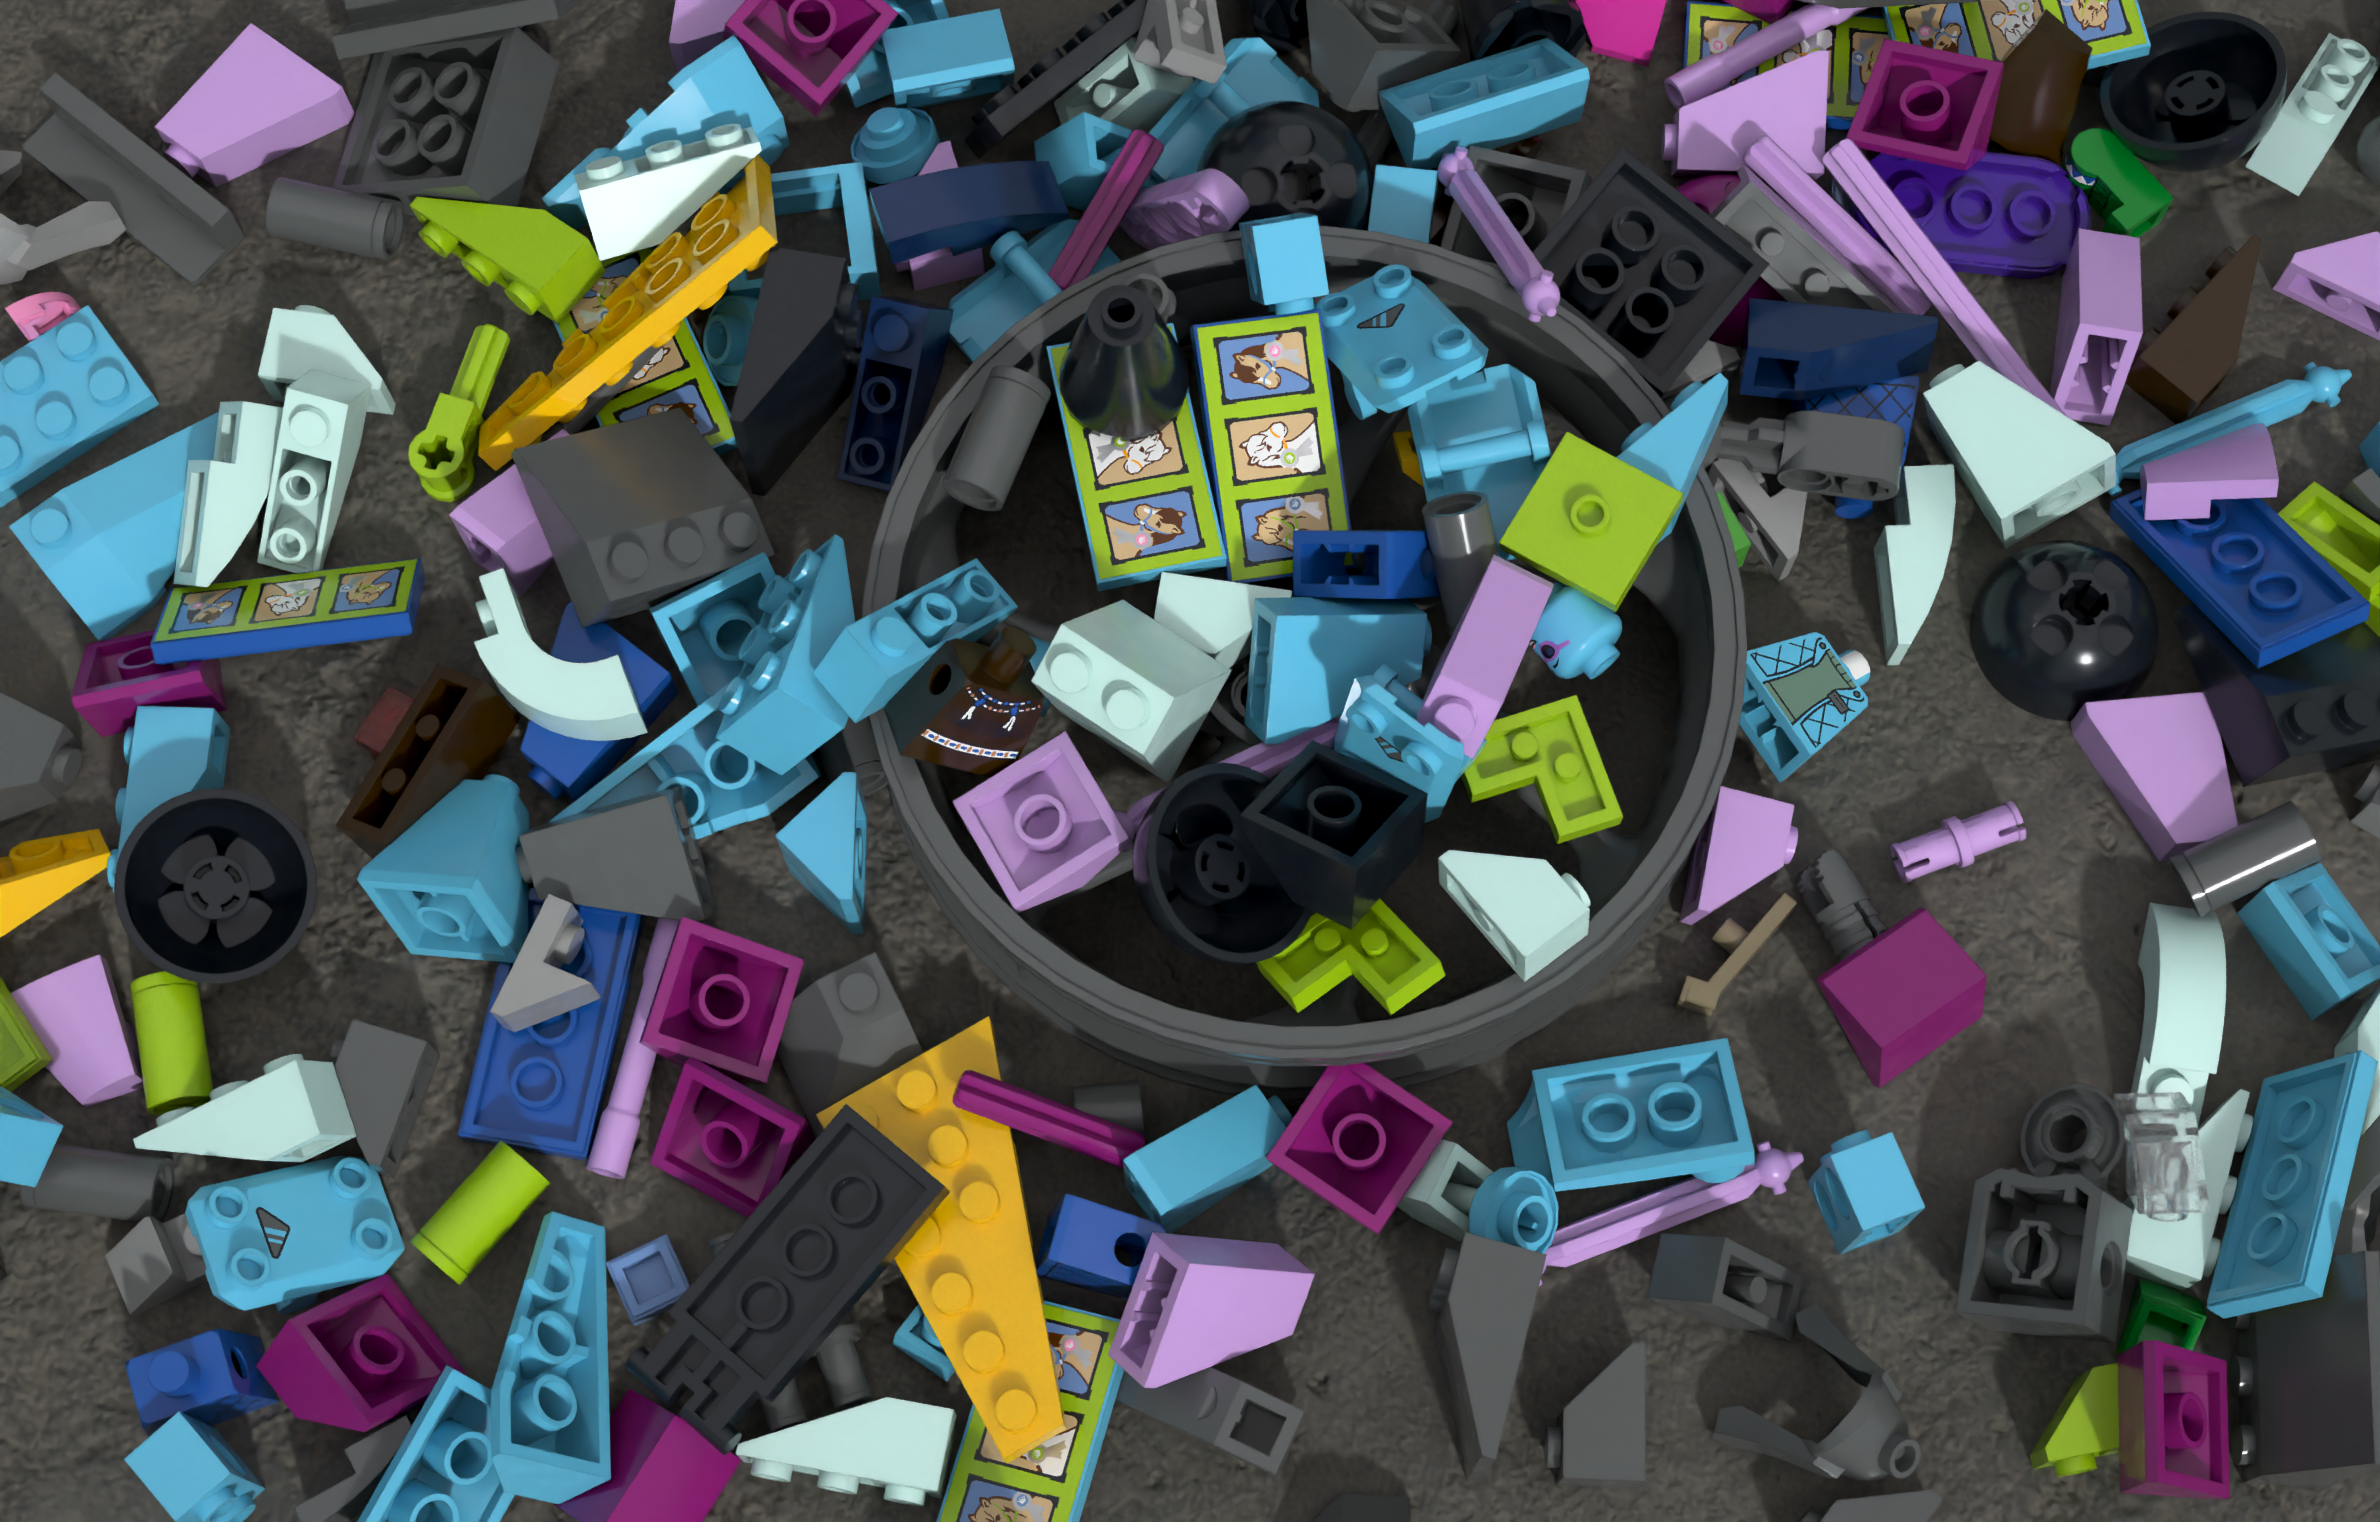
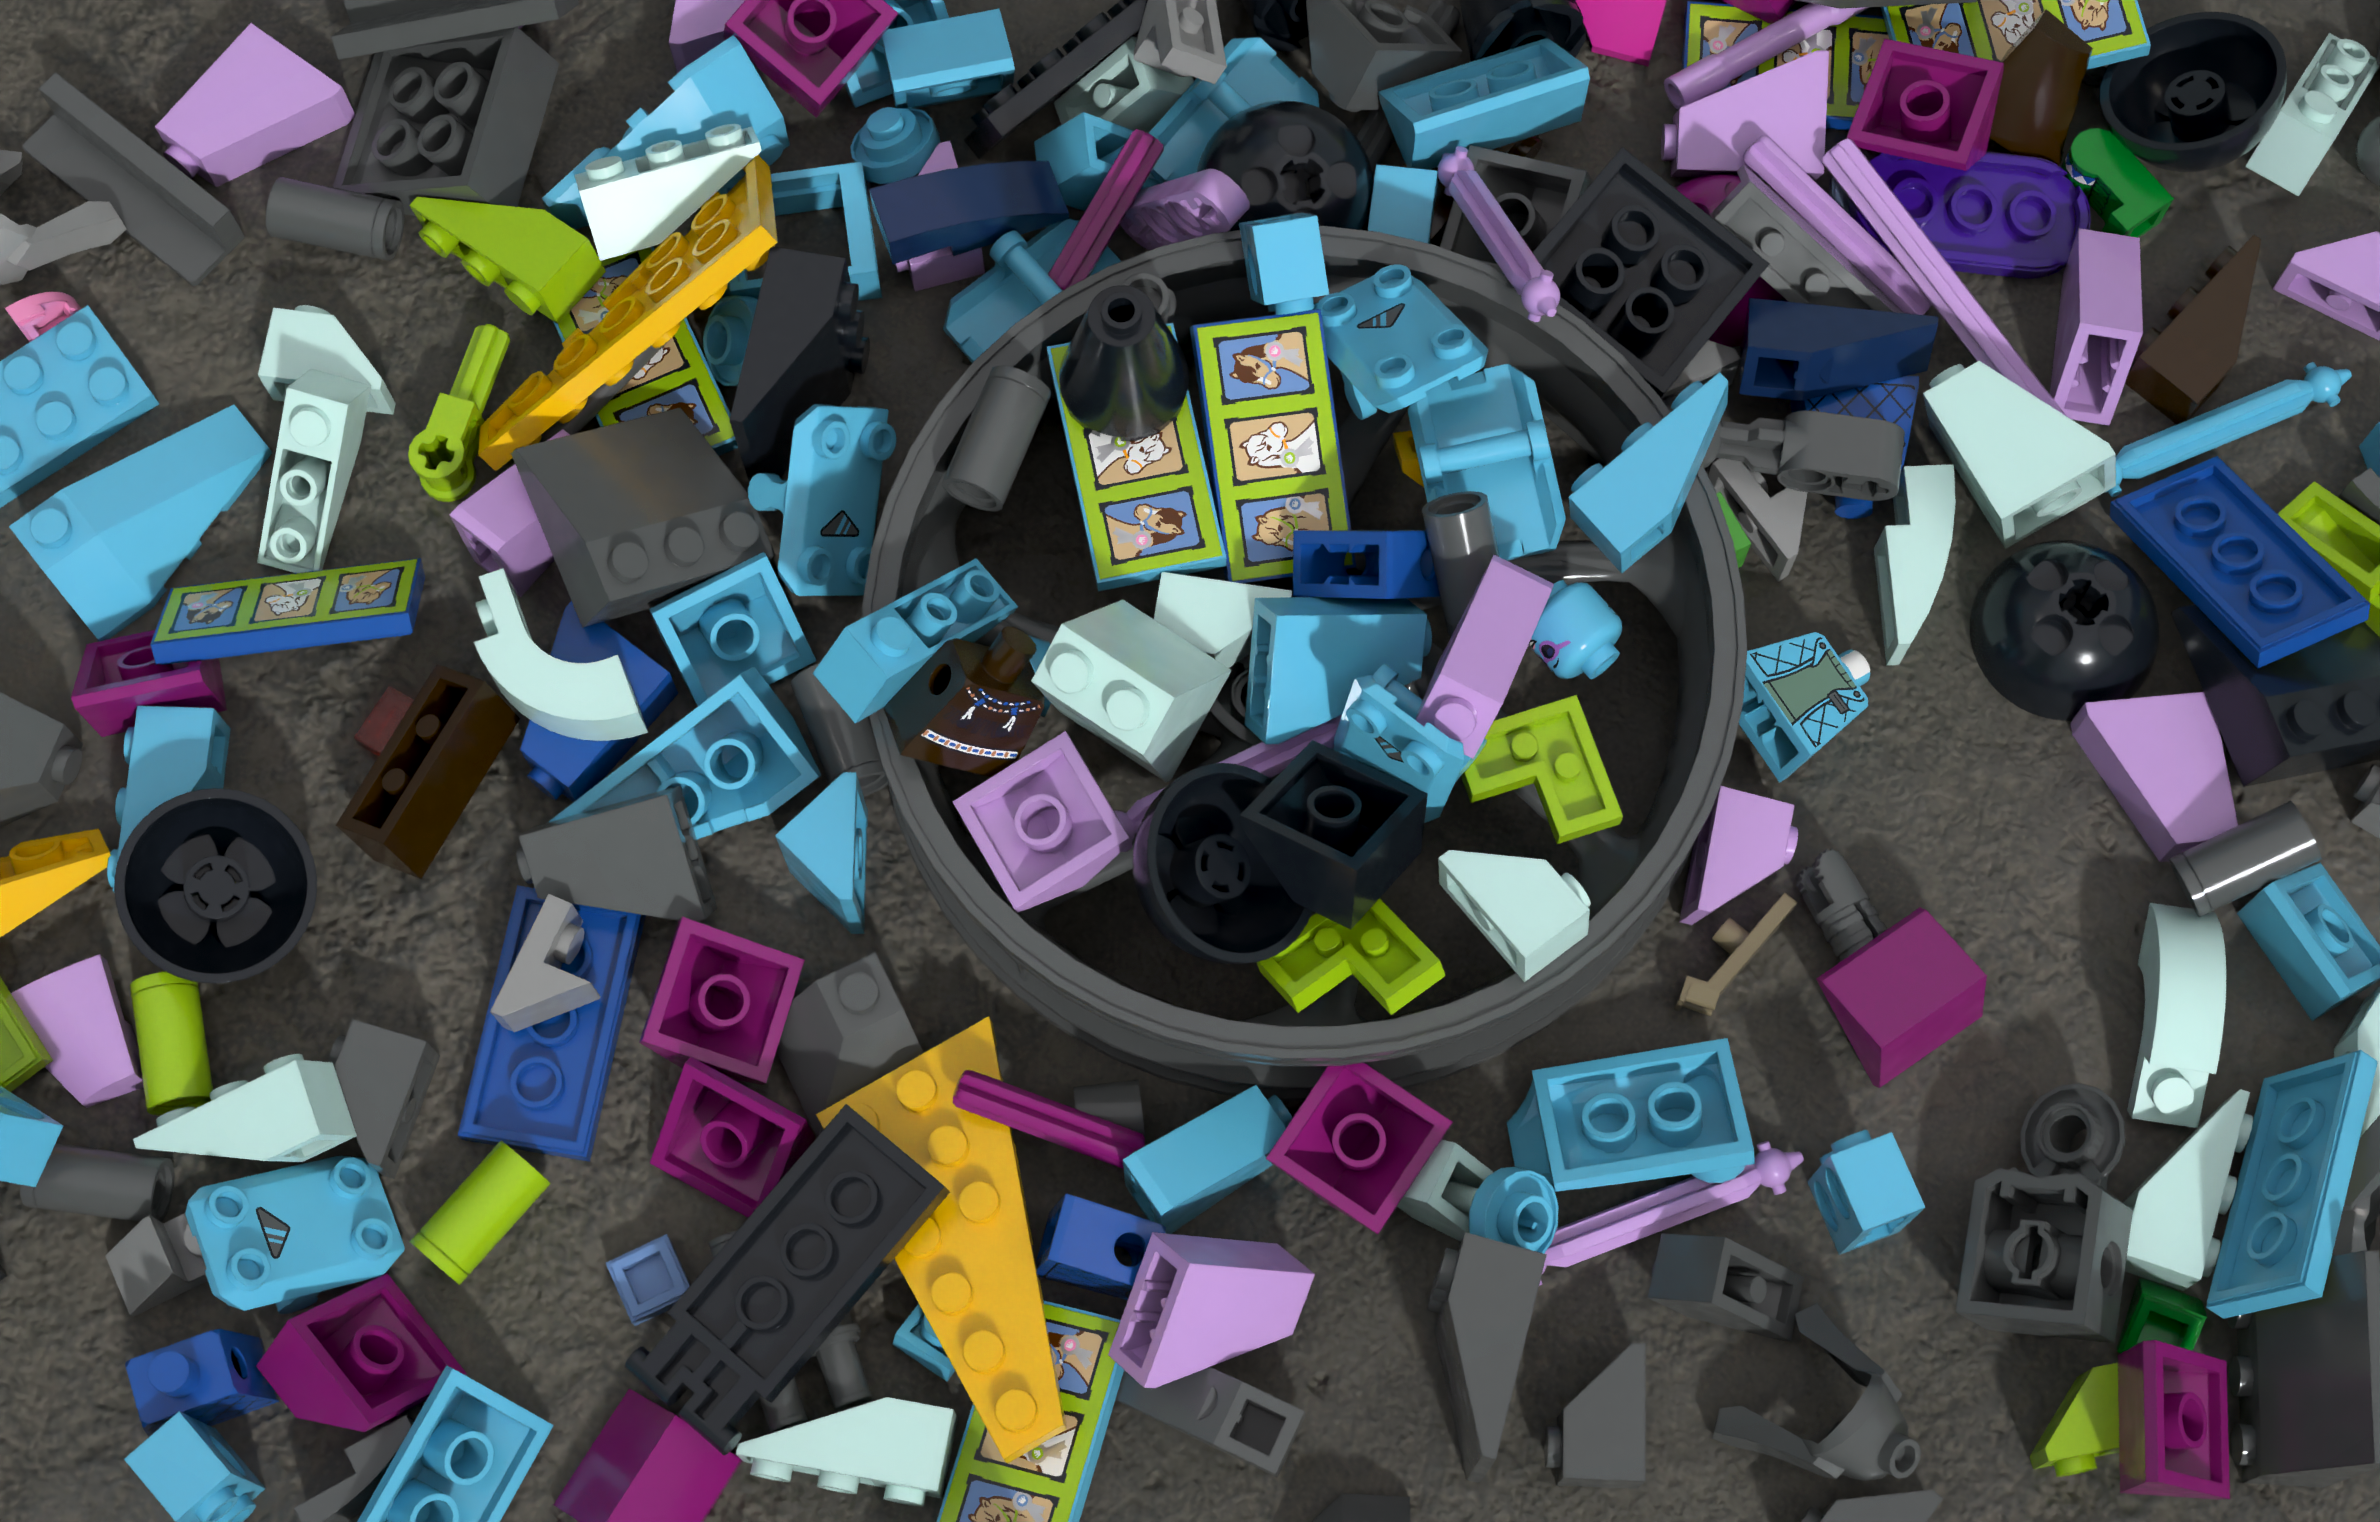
light aqua slope [173,401,283,587] -> none
medium azure slope [357,774,529,963] -> none
medium azure wedge [491,1211,611,1504] -> none
lavender piece [586,918,679,1179] -> none
medium azure slope [716,534,856,776] -> none
dark blue slope [837,296,954,491] -> none
lime plate [1499,432,1683,612] -> none
lavender pin [1889,801,2026,884] -> none
clear slope [2114,1092,2209,1222] -> none
lavender slope [2140,423,2279,520] -> none
none -> medium azure shield [748,404,896,596]

